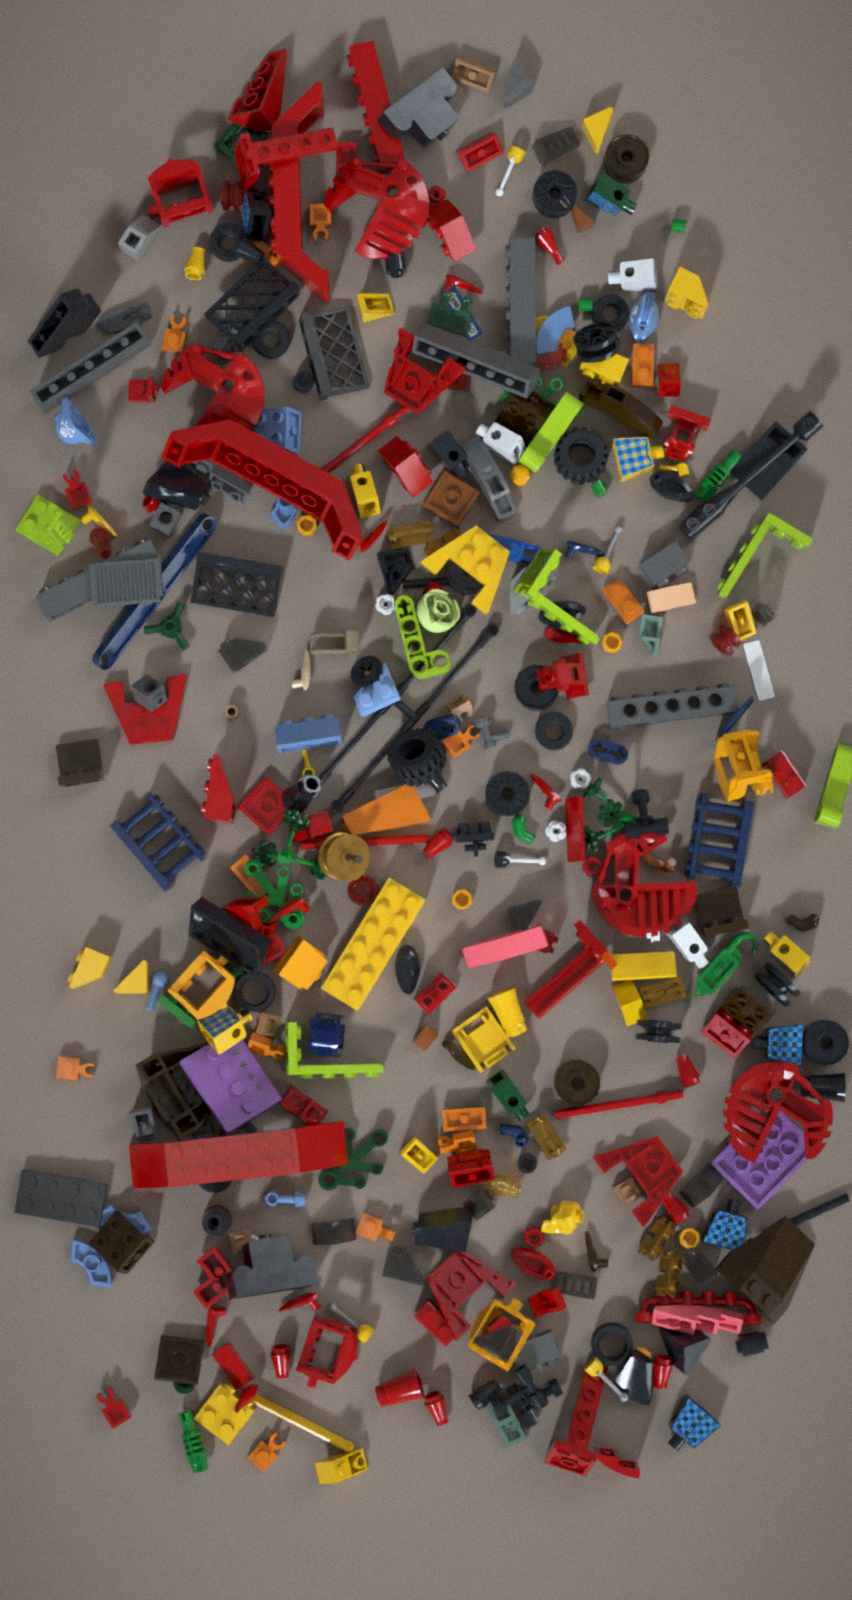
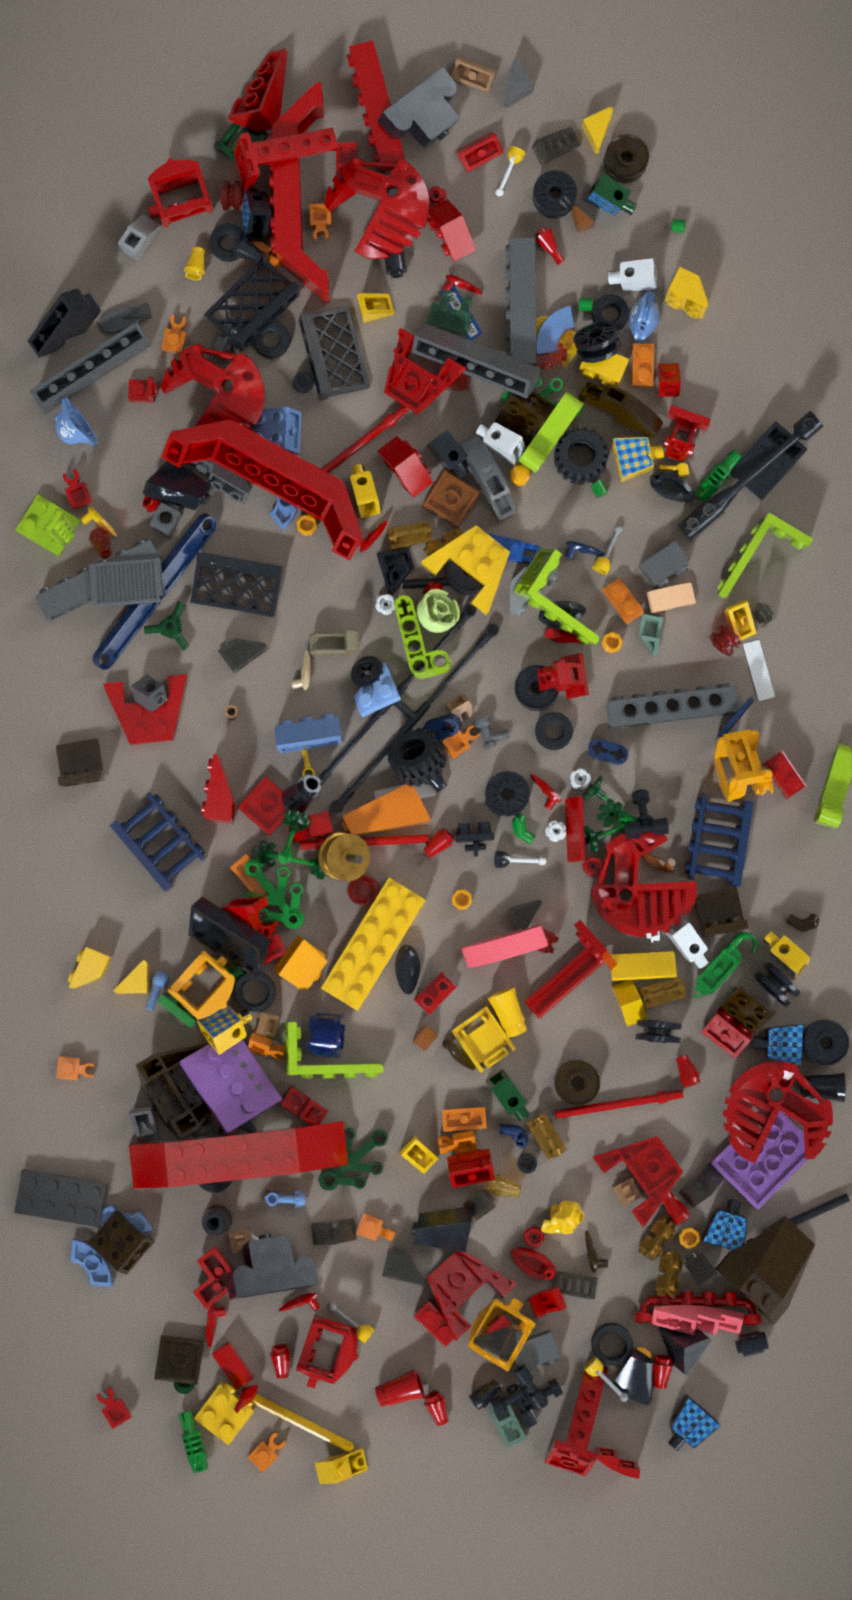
red bar [270,898,310,923] -> none

